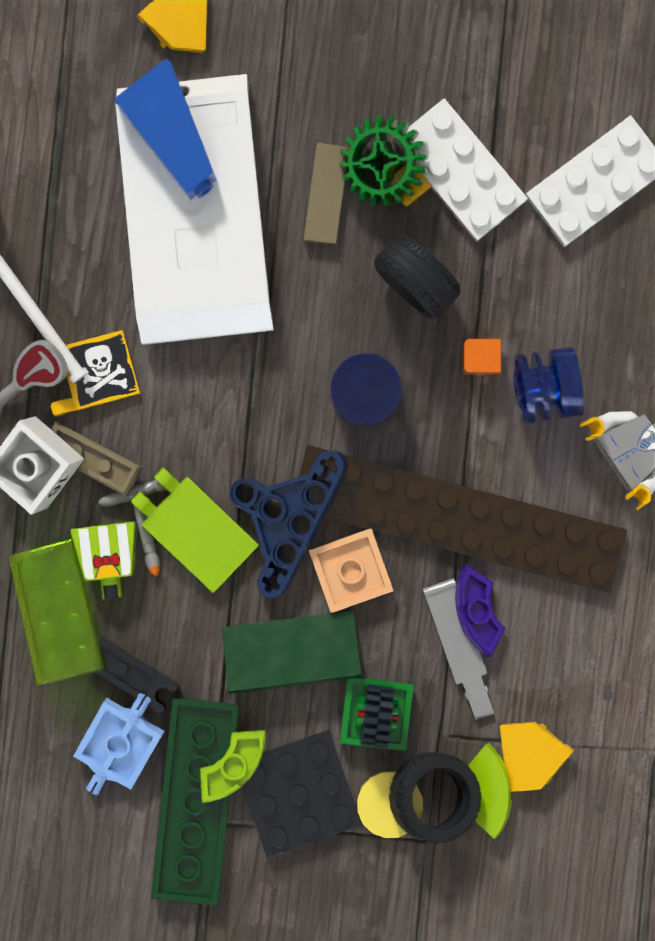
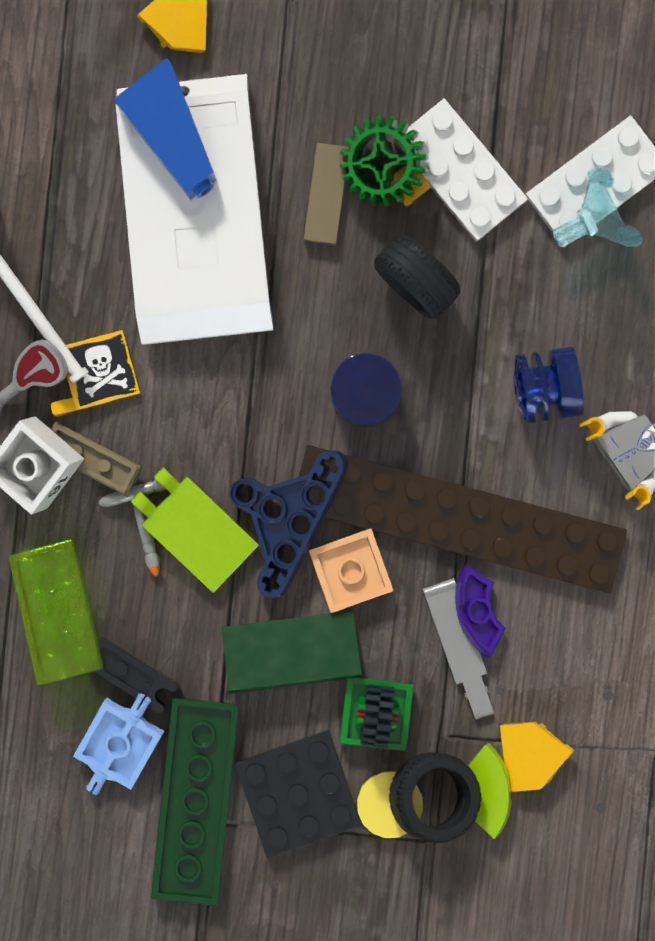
torso [71,522,137,599] -> none
lime tile [200,730,266,803] -> none
orange piece [462,339,501,375] -> none
none -> clear light blue axle [552,167,643,247]

